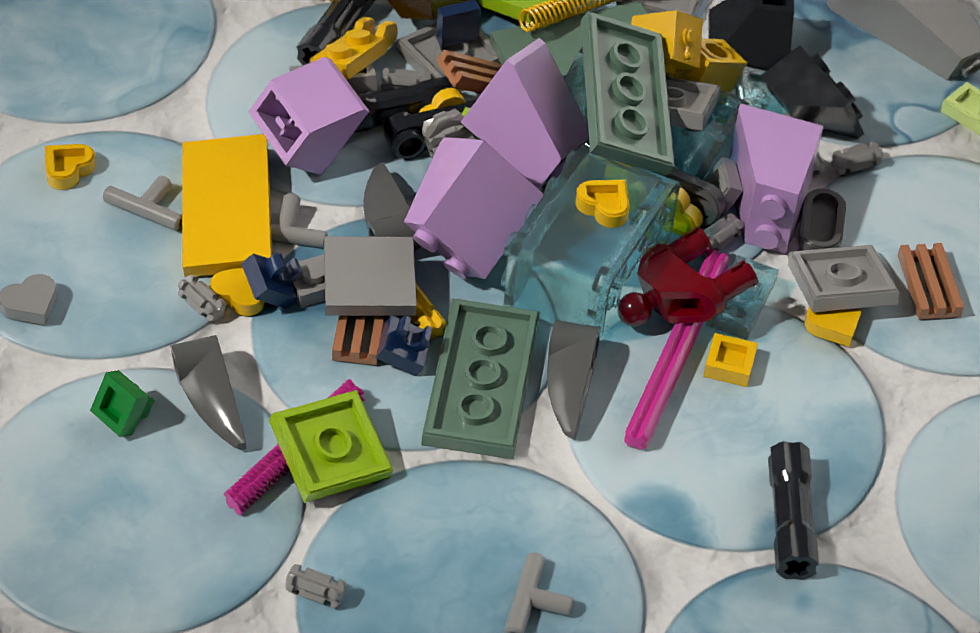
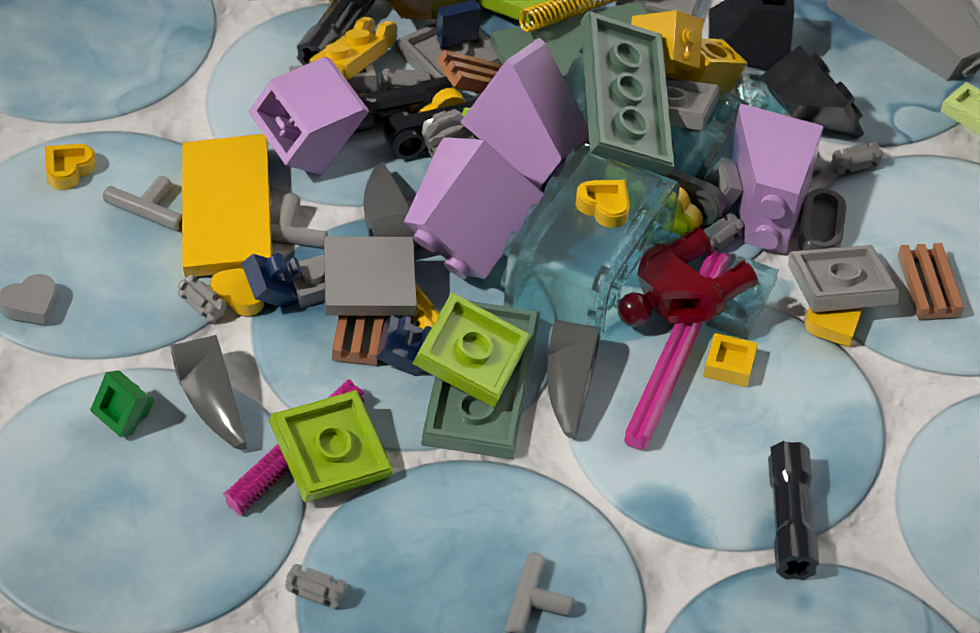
none -> lime tile [412,292,531,407]

